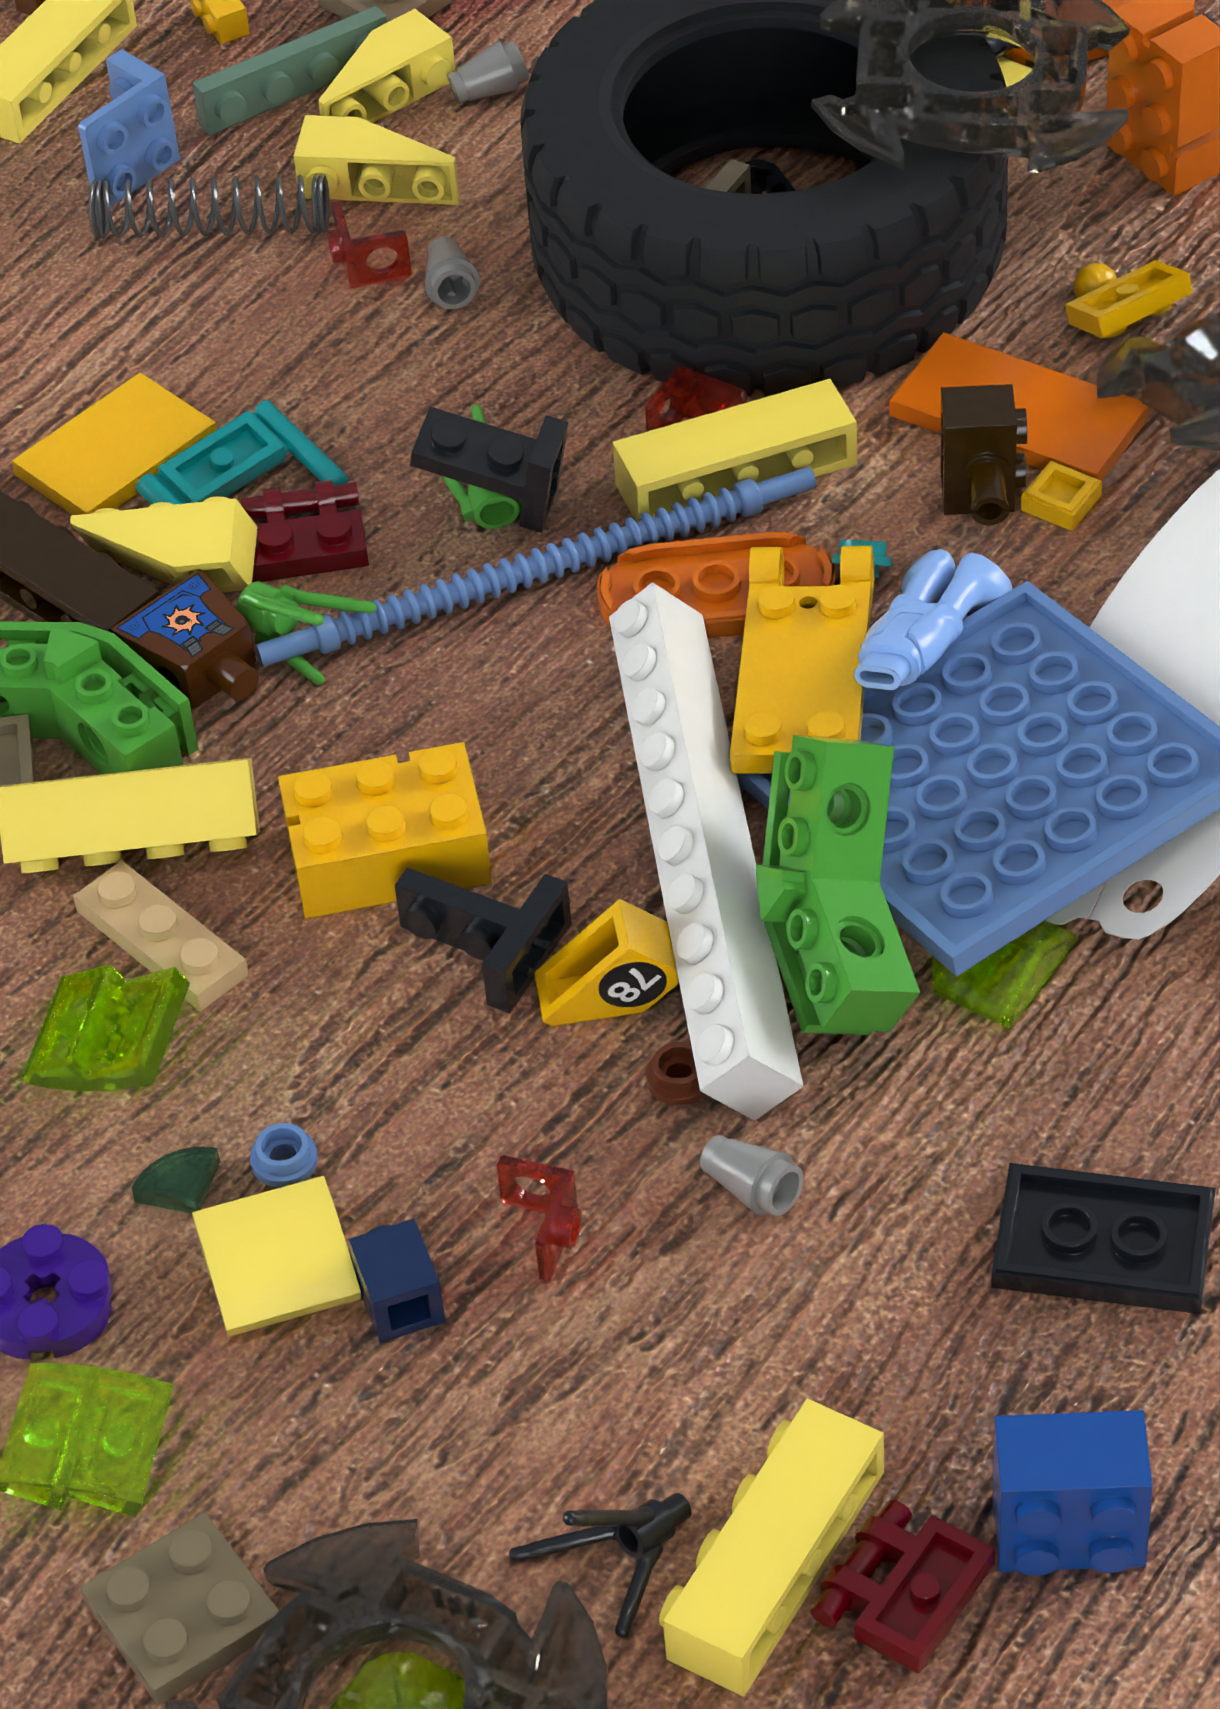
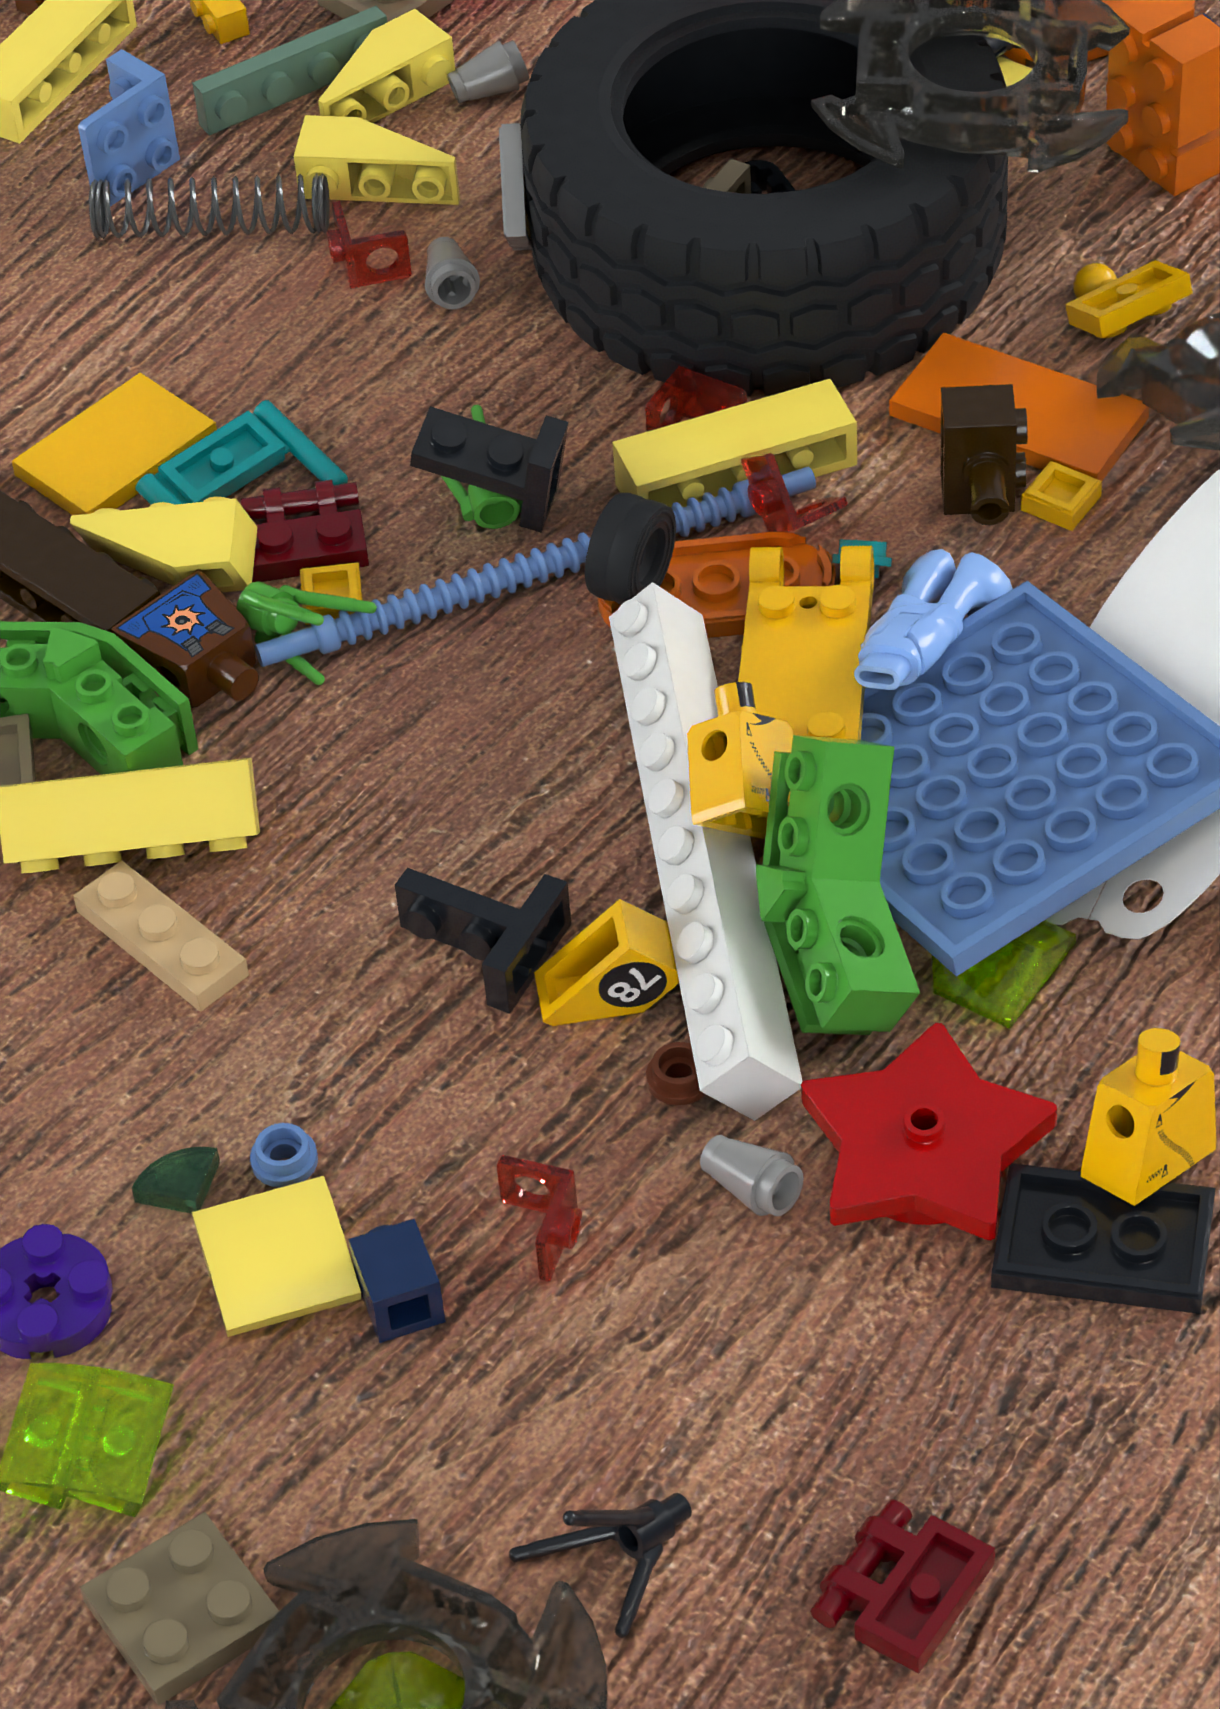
clear neon green slope [22,964,190,1091] -> none
yellow piece [278,742,492,919] -> none
light yellow brick [659,1398,884,1697] -> none
blue brick [992,1410,1153,1576] -> none
none -> yellow tile [300,562,363,625]
none -> light grey tile [499,123,532,250]
none -> black tyre [585,493,676,605]
none -> yellow torso [687,682,794,839]
none -> clear red bracket [741,453,848,532]
none -> red plate [801,1023,1057,1241]
none -> yellow torso [1080,1028,1216,1206]

